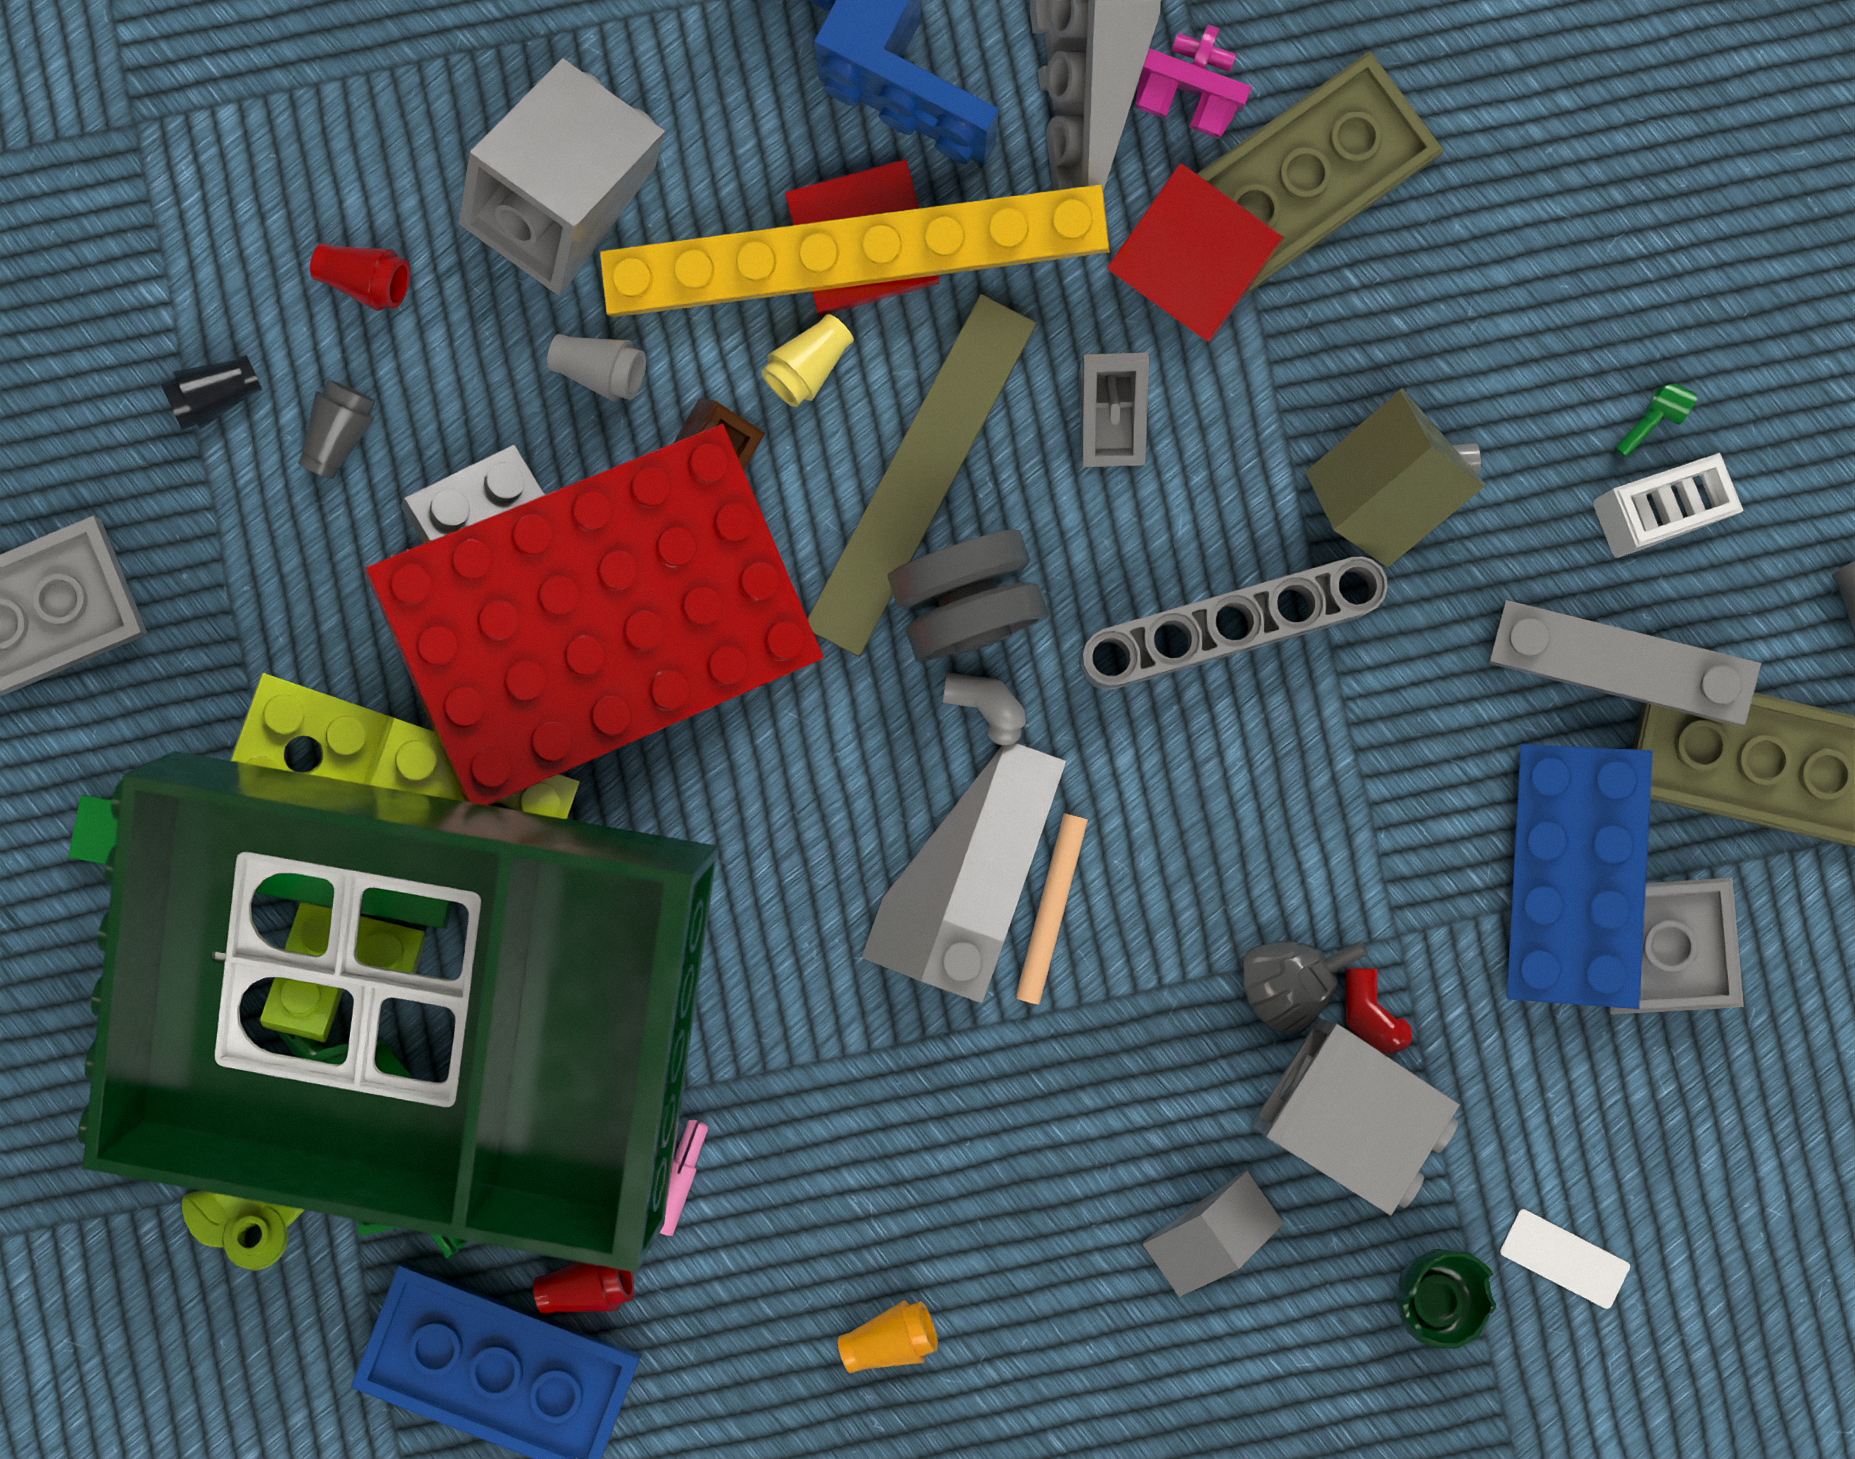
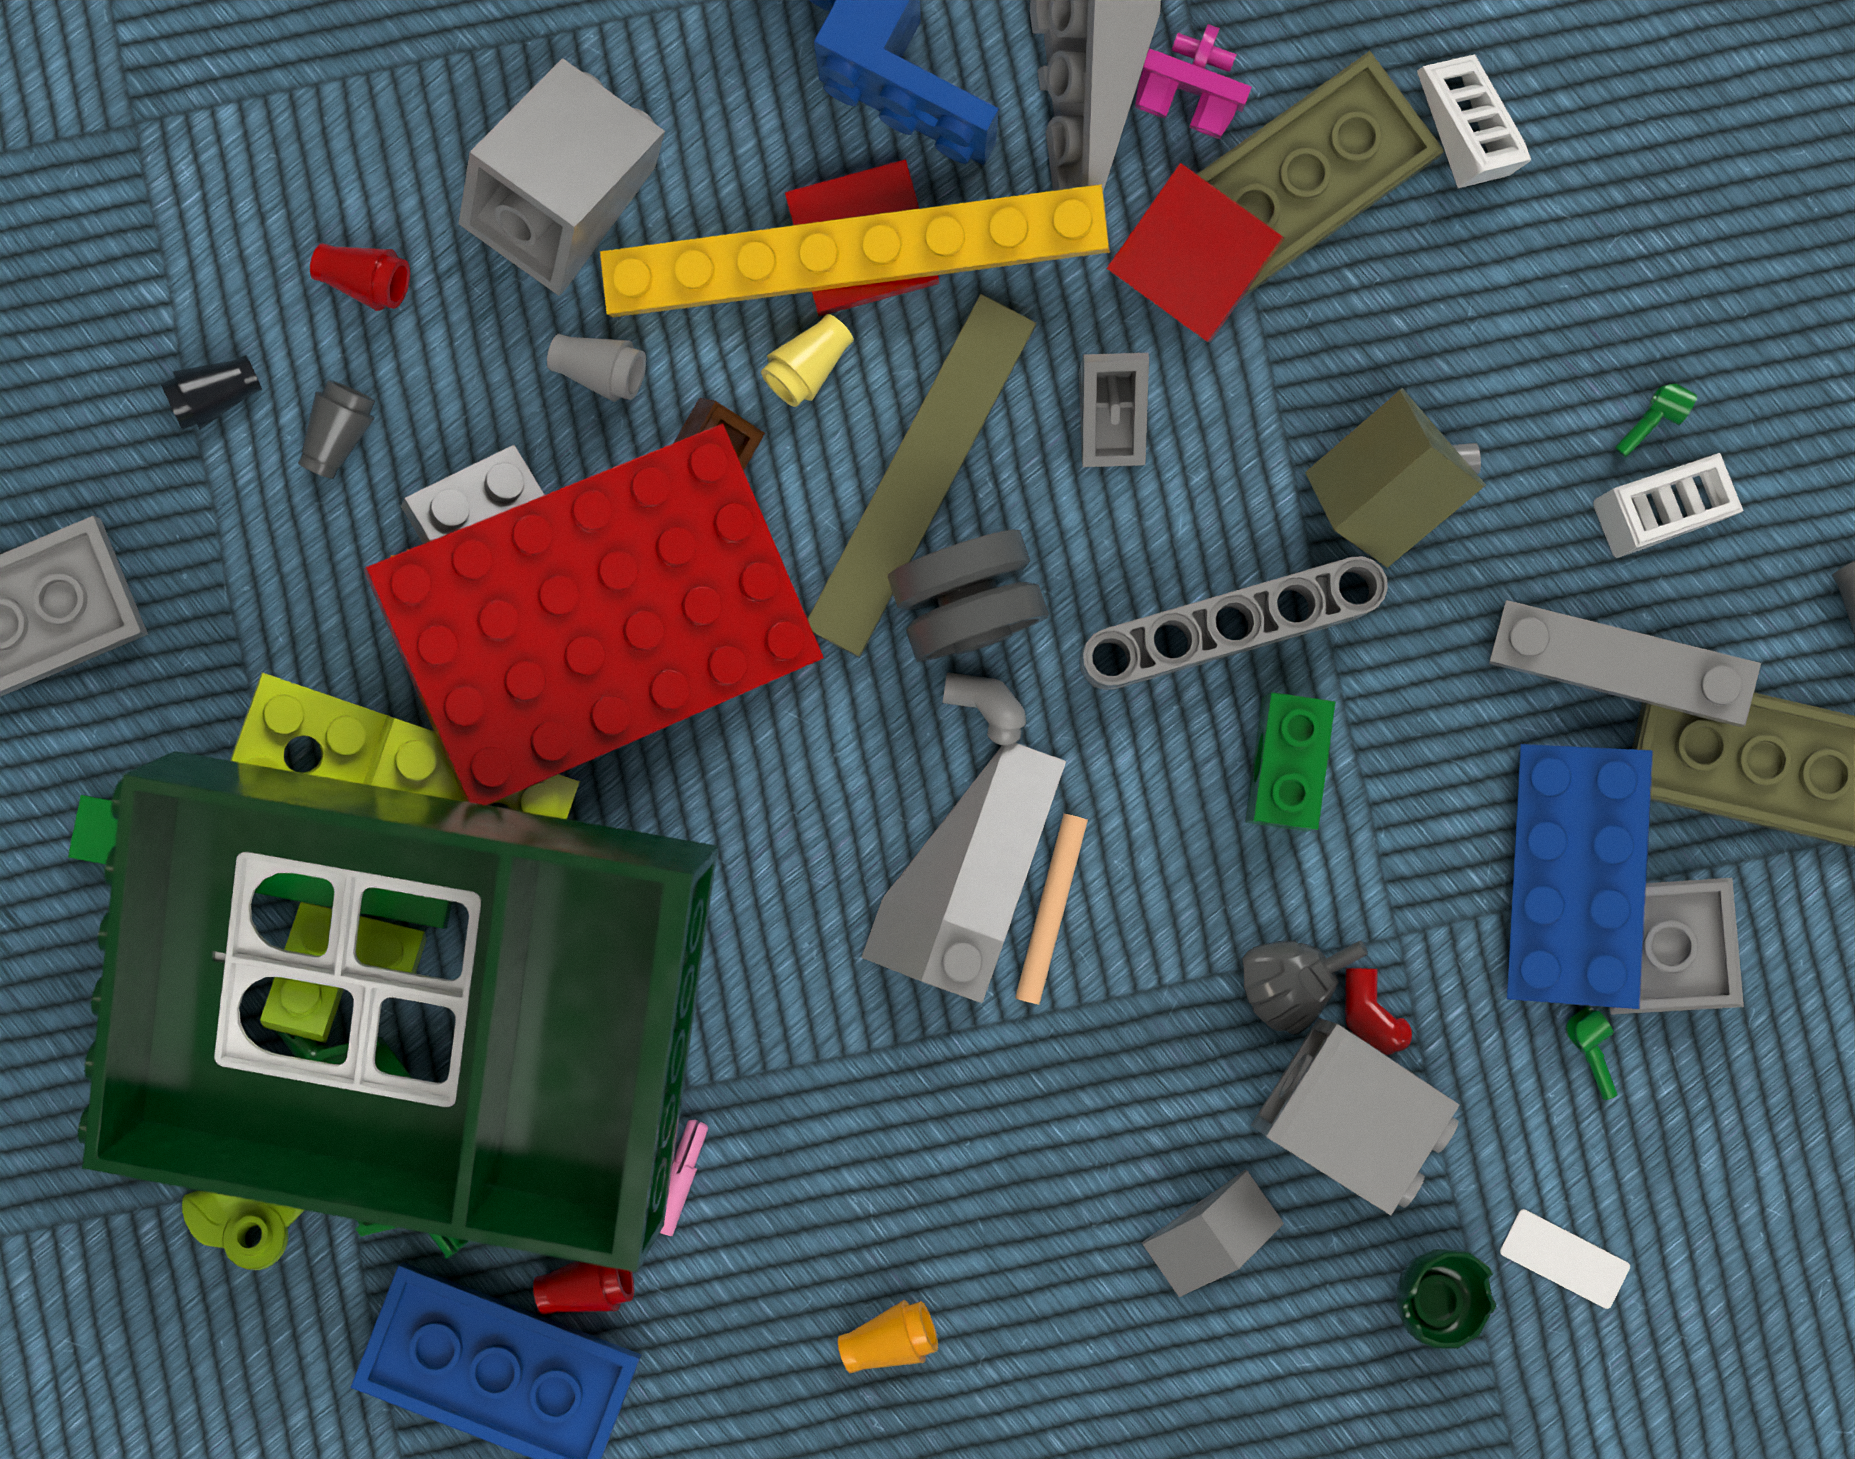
none -> green brick [1245,692,1336,832]
none -> white slope [1417,54,1531,188]
none -> green hand [1565,1006,1618,1100]

